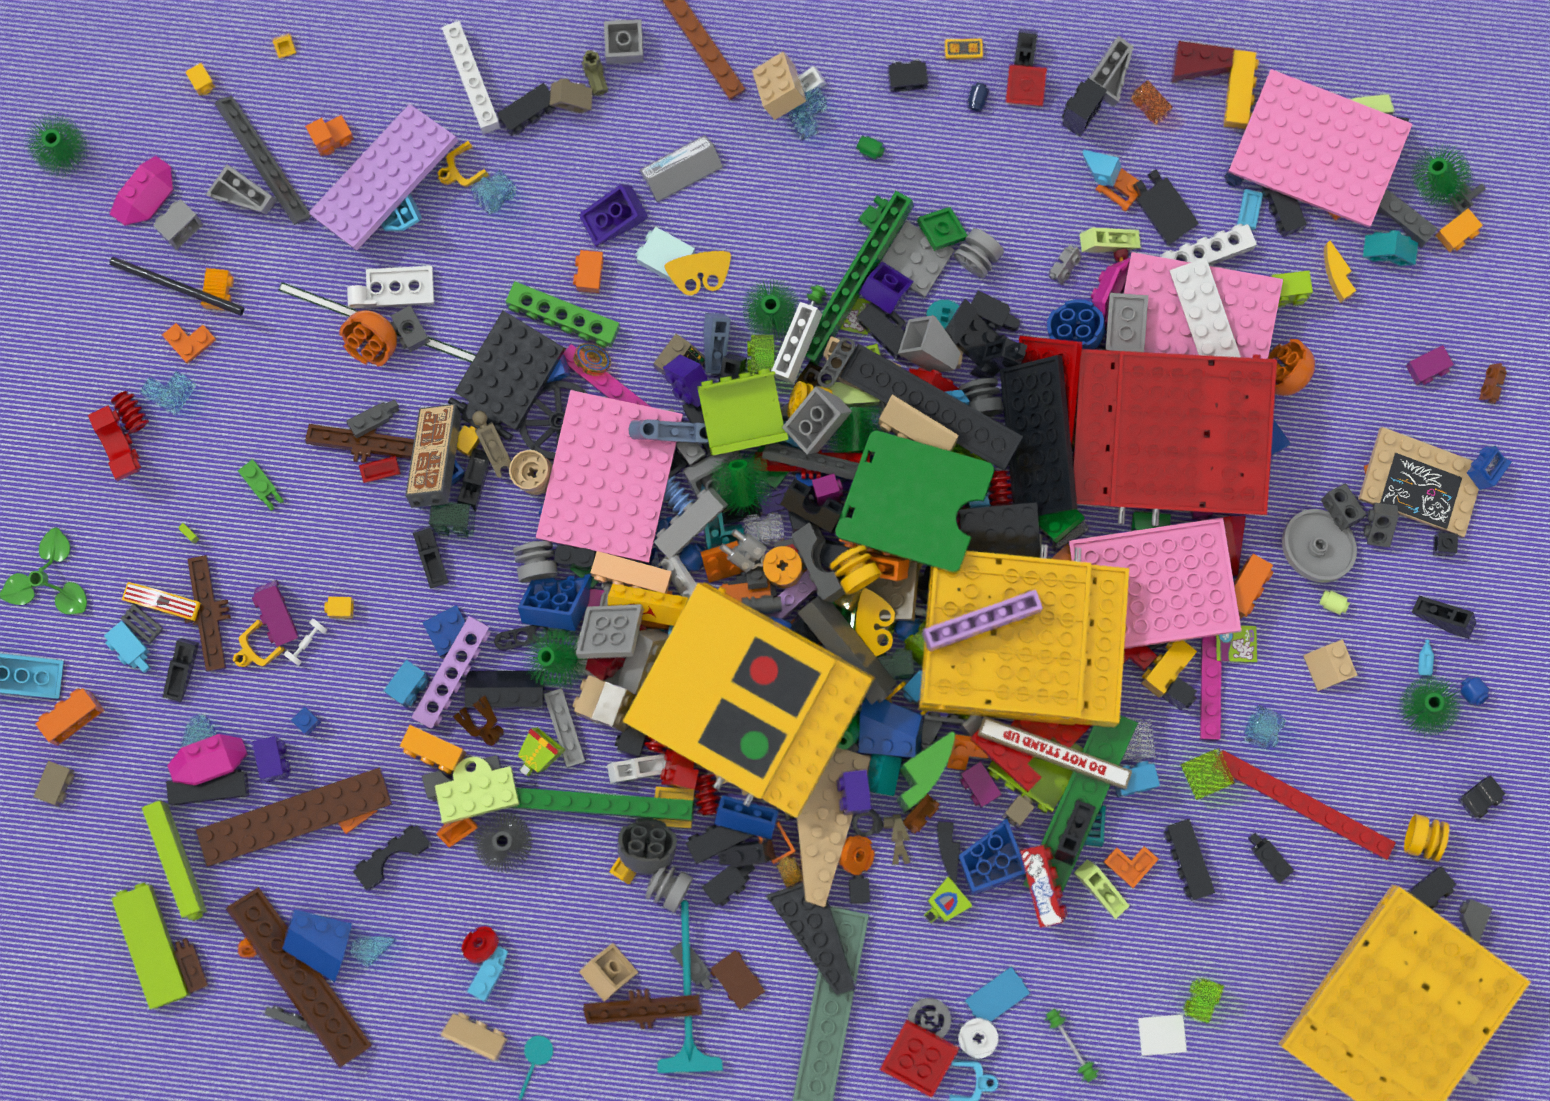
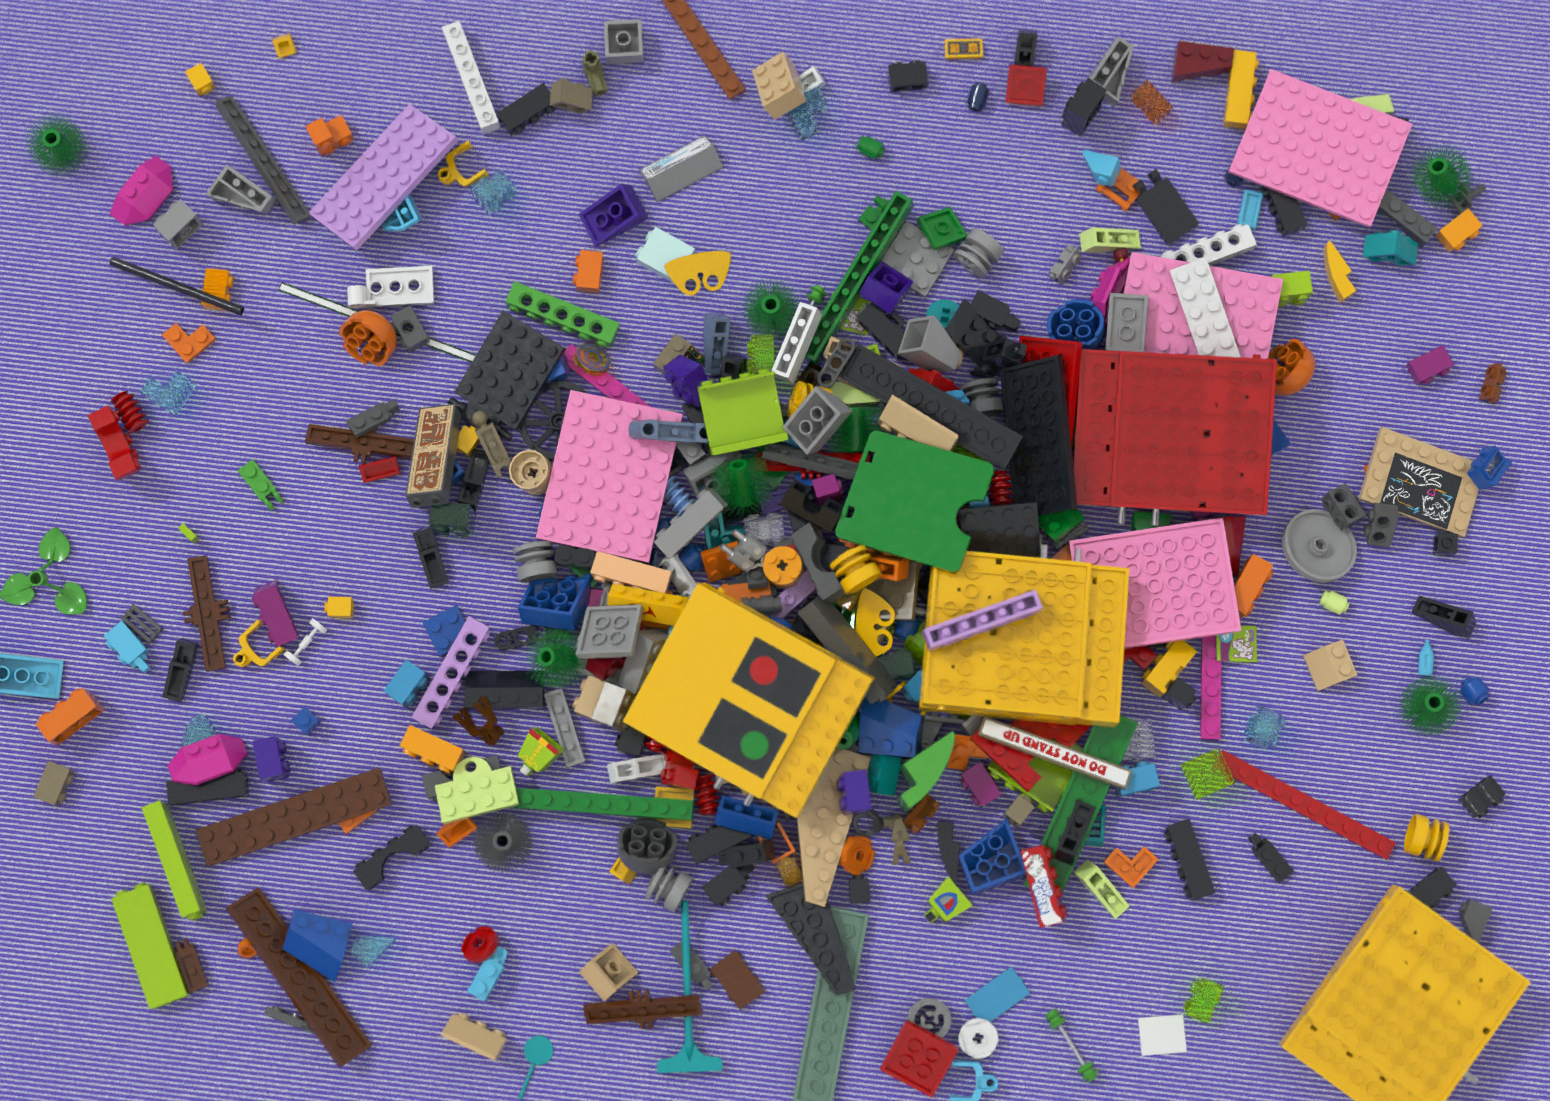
slope [122,582,201,621] -> none

